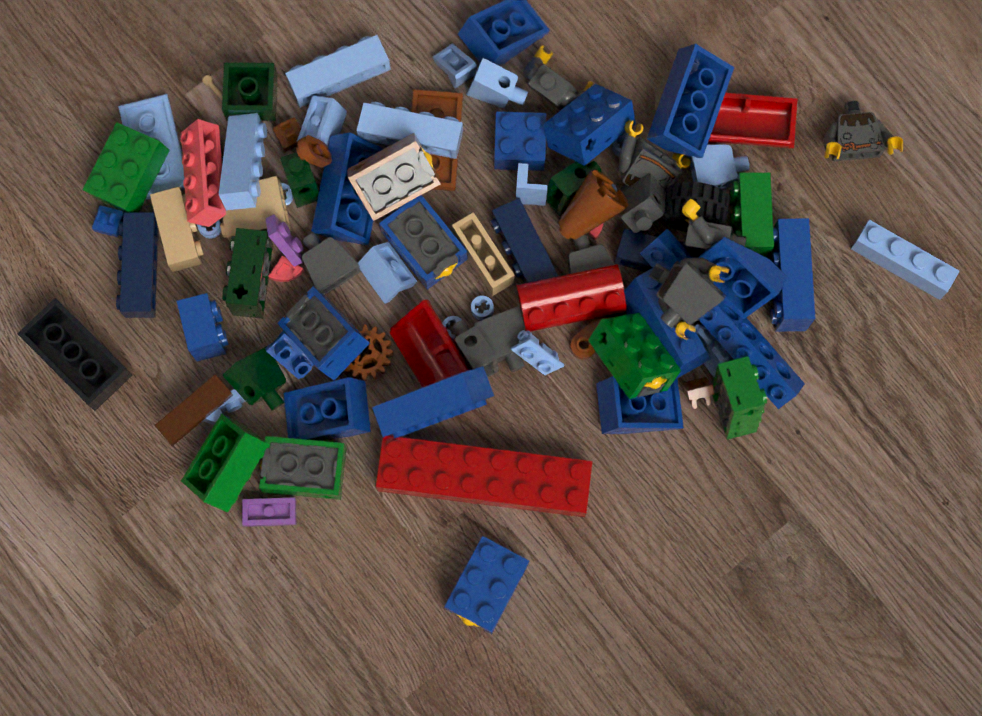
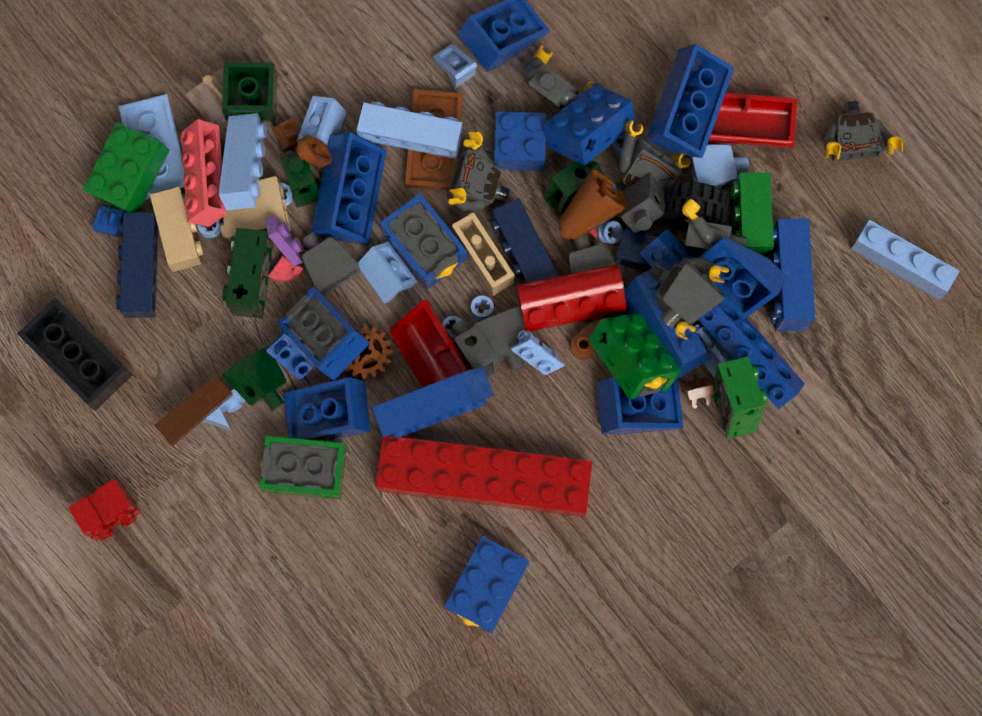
blue brick [177,293,229,362] -> none
green brick [181,413,269,513] -> none
medium lavender plate [242,498,296,527] -> none
light blue brick [285,35,390,108] -> none
piece [347,133,441,221] -> none
light blue torso [467,58,528,108] -> none
light blue panel [516,163,548,206] -> none
none -> red brick [68,479,141,541]
none -> torso [446,132,509,213]
none -> light blue bush [597,220,623,244]

